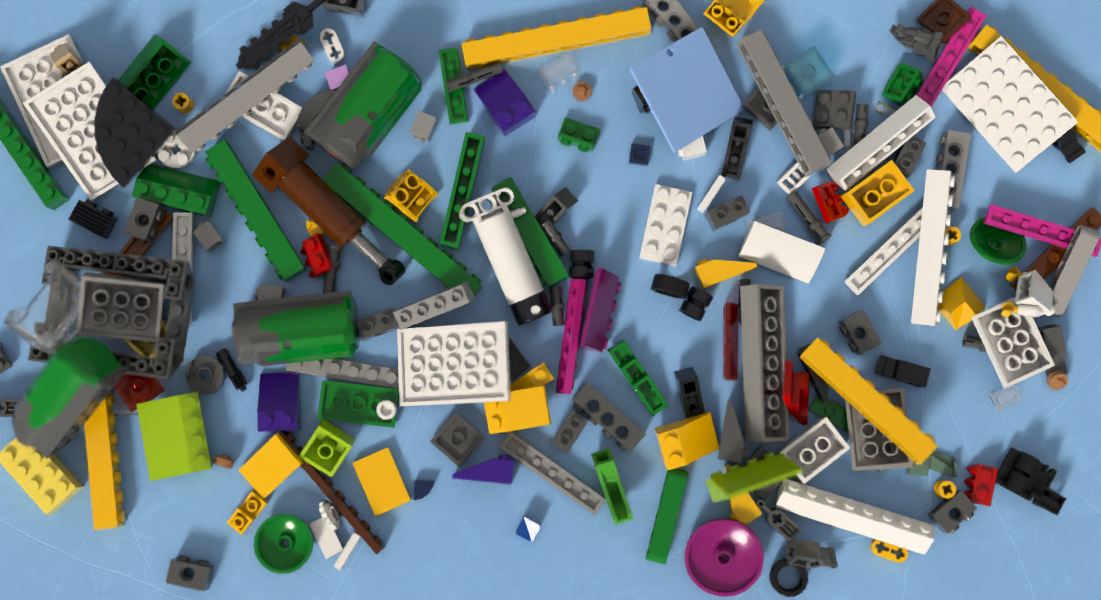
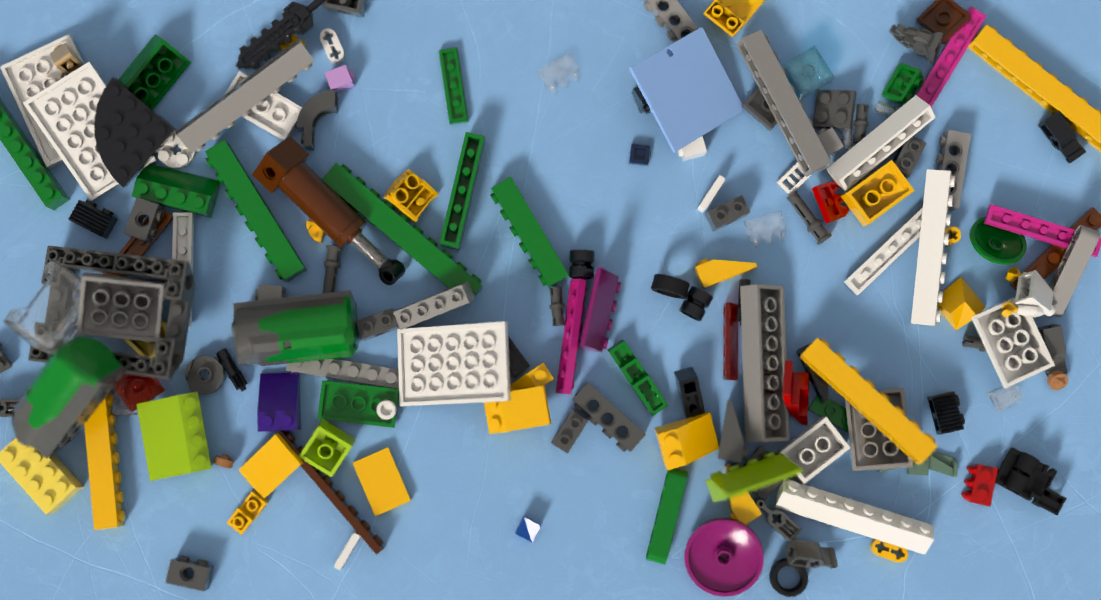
yellow bush [172,93,194,114] -> none
light grey brick [193,221,226,253] -> none
green dish [254,514,313,574] -> none
red plate [300,233,334,278] -> none
piece [304,41,422,169] -> none
white tile [309,517,344,559] -> none
white gear [319,500,341,530] -> none
light grey brick [410,111,438,143] -> none
dark blue tile [414,480,434,500] -> none
dark grey plate [430,412,485,467] -> none
dark grey pin [446,61,503,93] -> none
dark purple slope [452,455,514,485] -> none
white piece [459,188,552,326] -> none
yellow brick [461,6,651,70] -> none
dark purple slope [474,70,536,137] -> none
light grey plate [500,432,606,515] -> none
dark grey slope [534,187,578,225] -> none
dark grey pin [540,218,571,257] -> none
green bracket [557,117,600,153] -> none
medium nougat tile [573,81,592,101] -> none
bright green arch [591,448,634,525] -> none
white plate [639,184,692,267] -> none
black slope [721,116,753,180] -> none
white slope [738,221,826,284] -> none
dark grey brick [839,309,882,355] -> none
black piece [875,355,931,388] -> none
dark grey brick [927,490,977,534] -> none
yellow bush [933,480,956,498] -> none
white plate [942,36,1078,173] -> none
none -> black brick [927,391,965,434]

